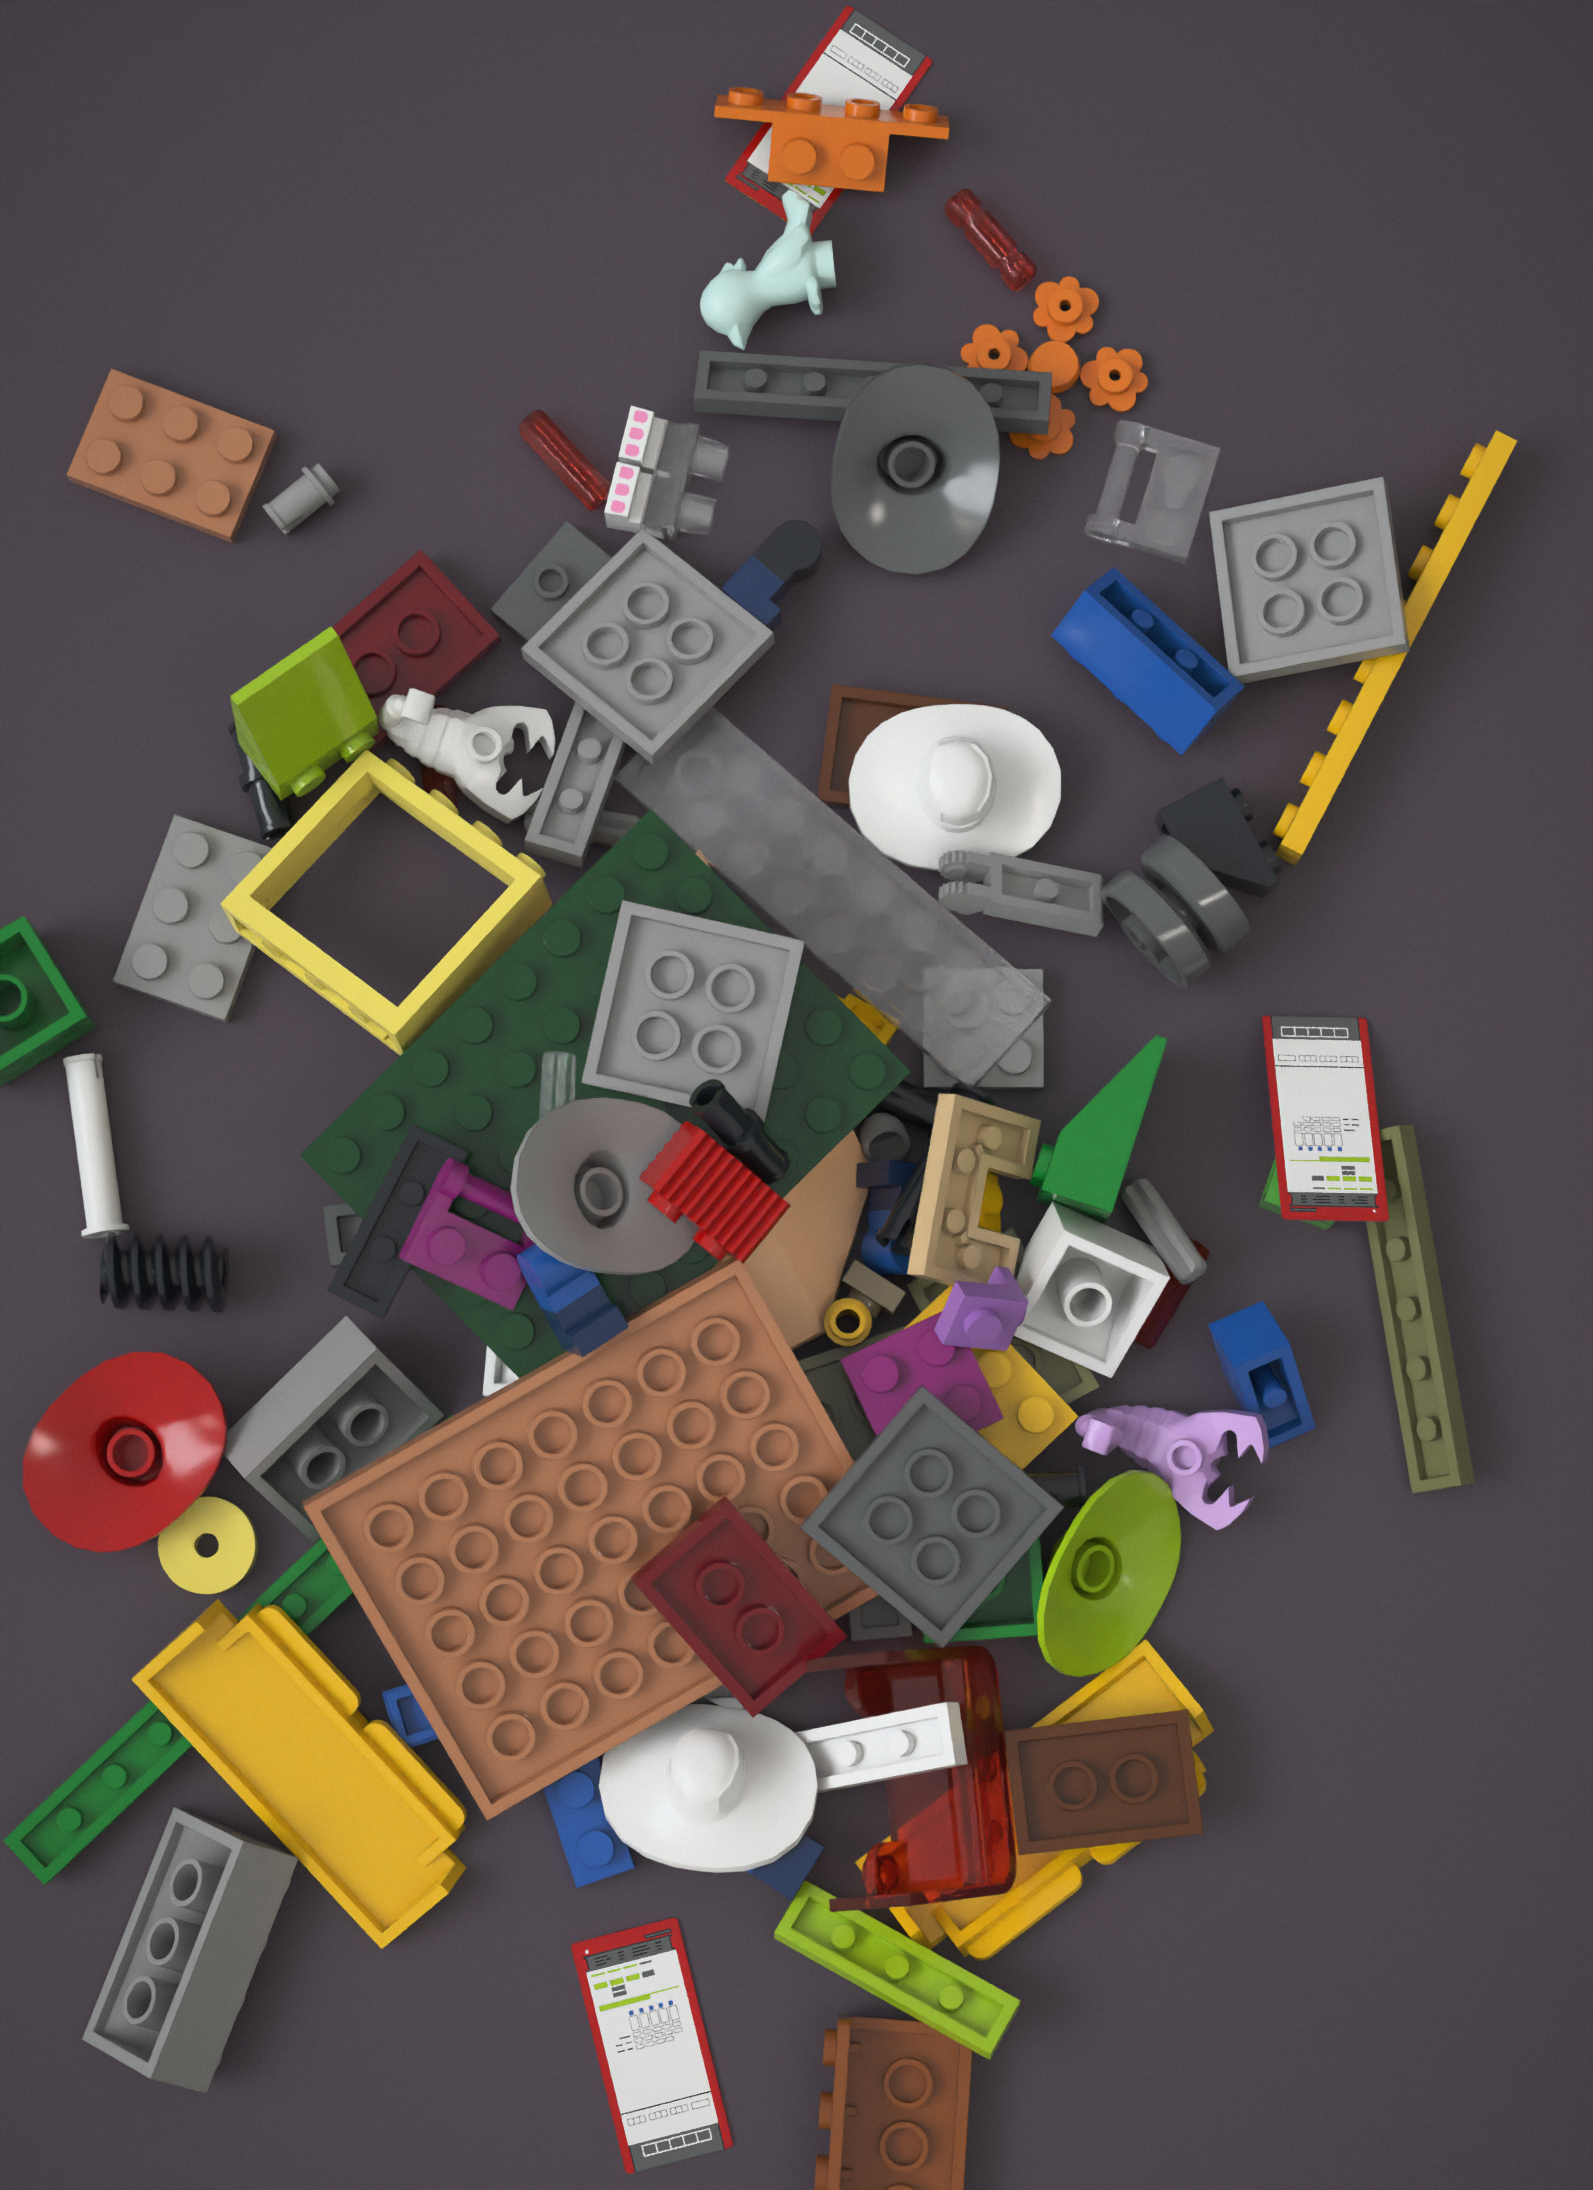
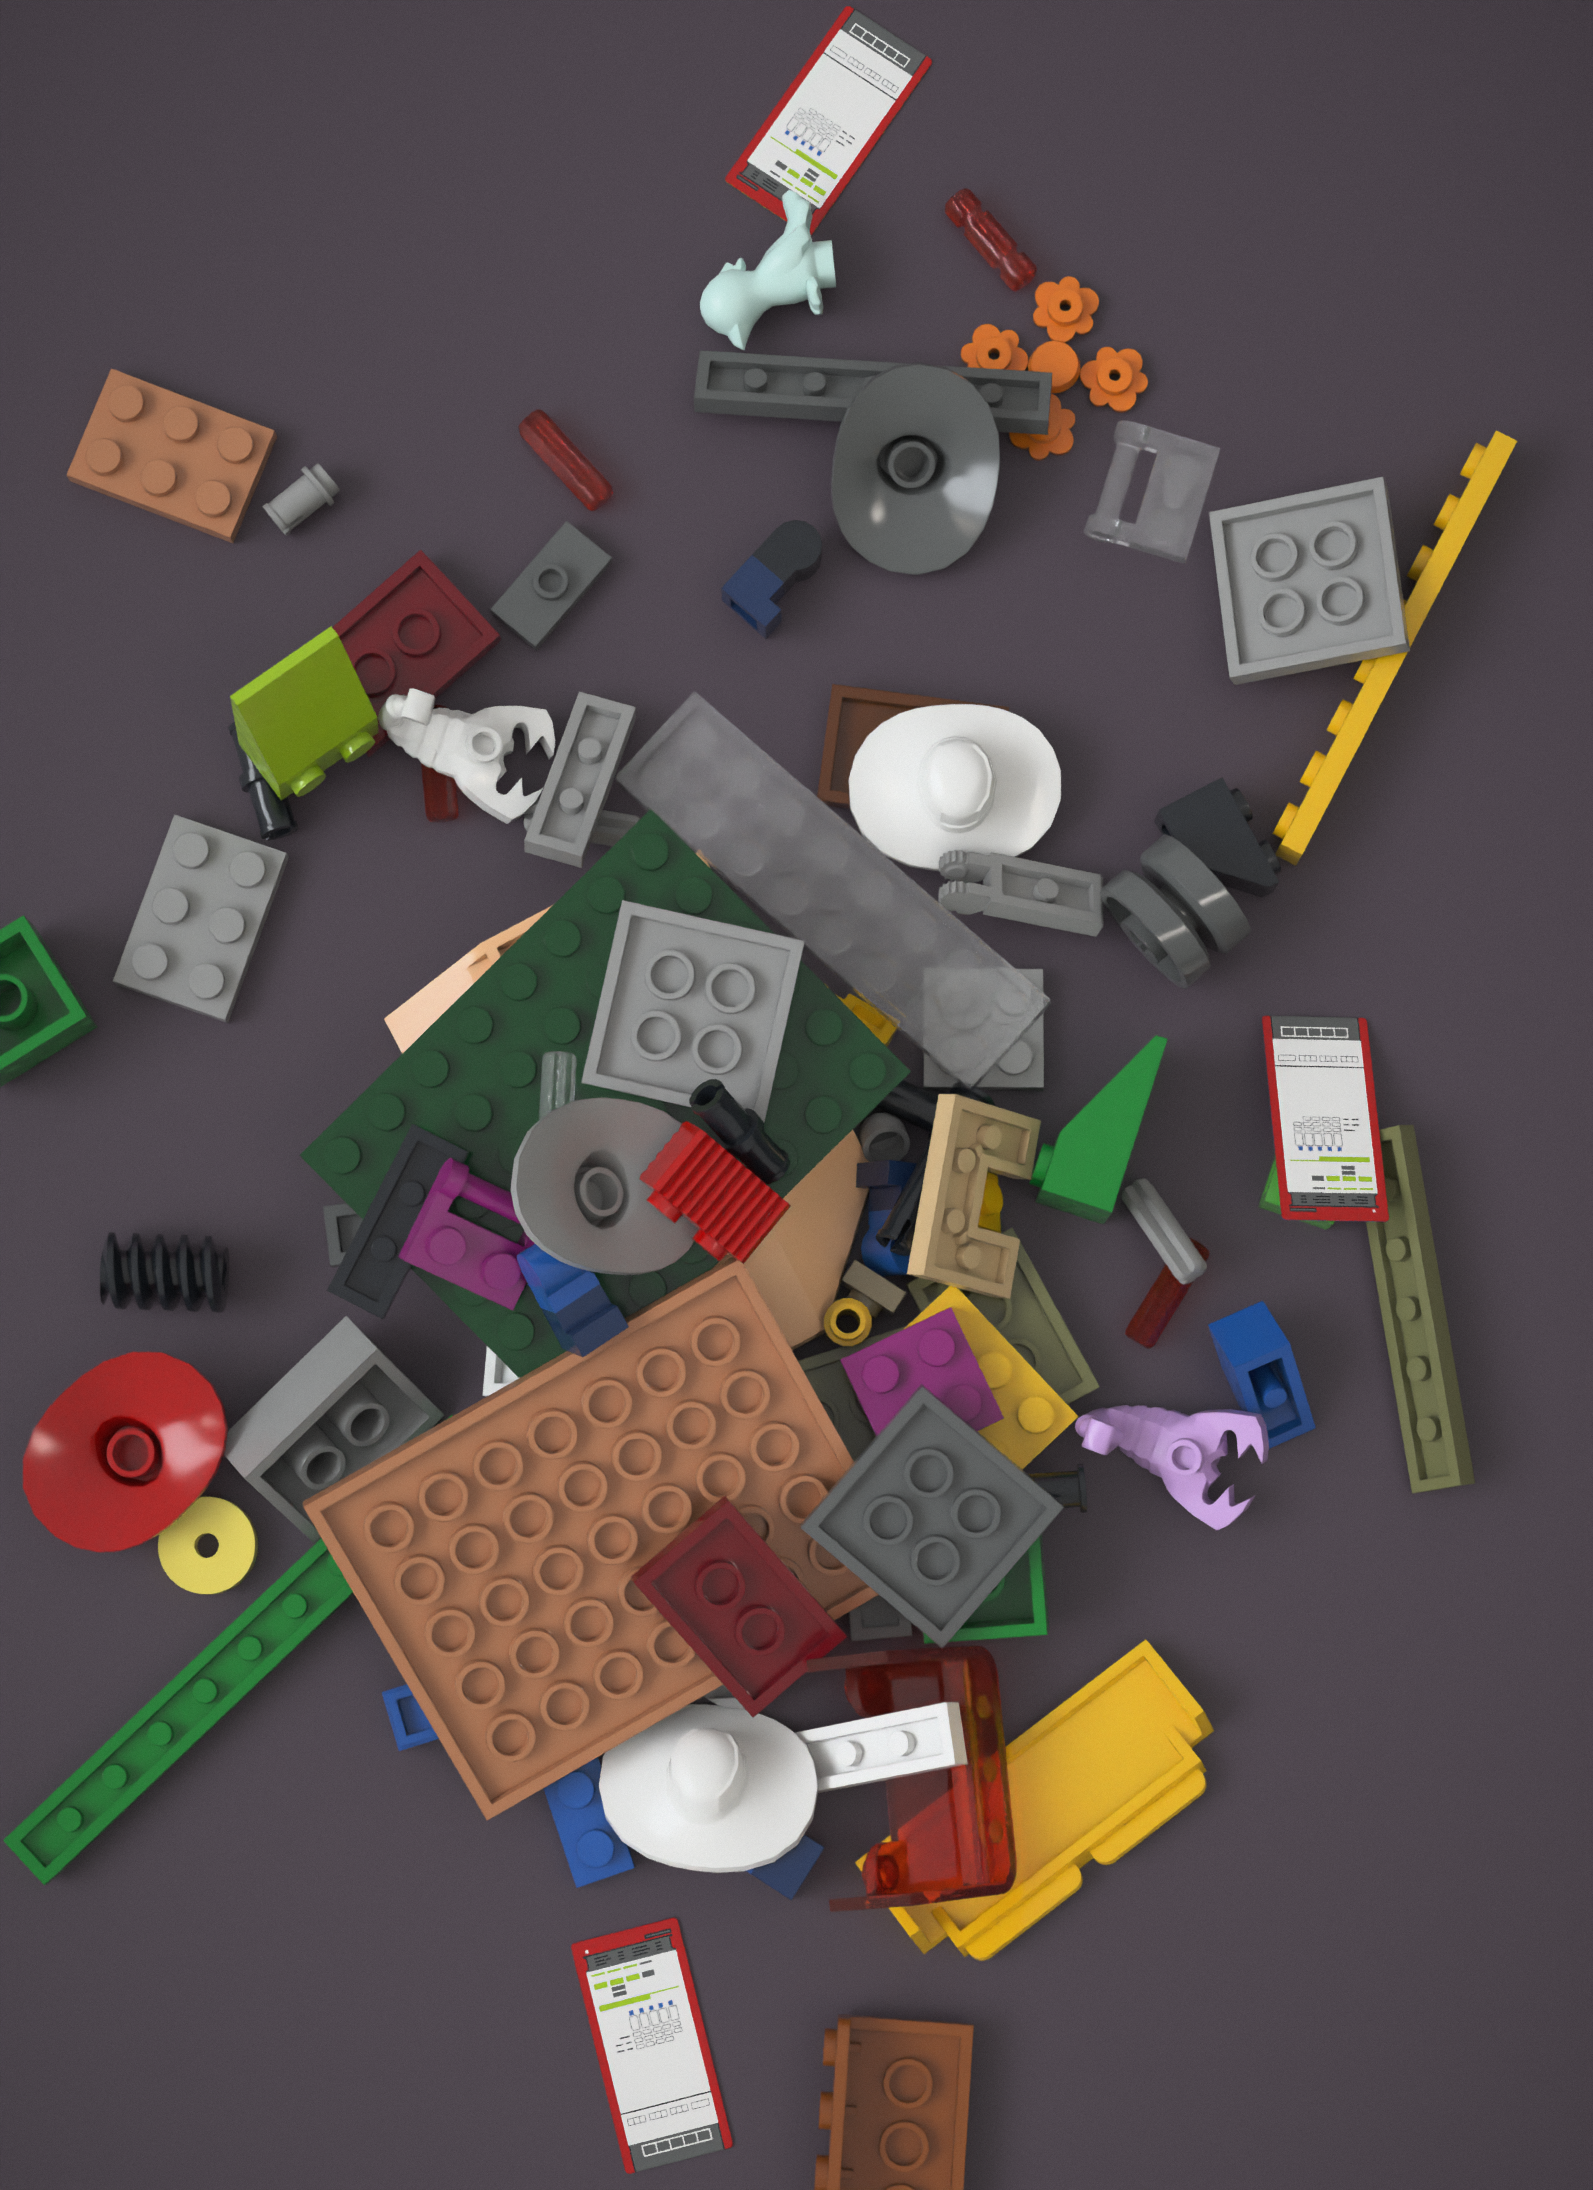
white pin [63,1053,130,1239] -> none
light grey slope [82,1807,299,2093] -> none
yellow slope [131,1599,467,1949] -> none
light yellow window [220,749,553,1056] -> none
light grey plate [521,528,775,766] -> none
clear hips [604,406,729,541] -> none
orange bracket [714,87,949,192] -> none
lime plate [774,1880,1021,2060] -> none
medium lavender bracket [934,1266,1029,1351] -> none
reddish brown plate [1004,1709,1204,1856] -> none
white slope [1014,1201,1170,1378] -> none
lime hat [1037,1470,1181,1677] -> none
blue brick [1051,567,1245,756] -> none

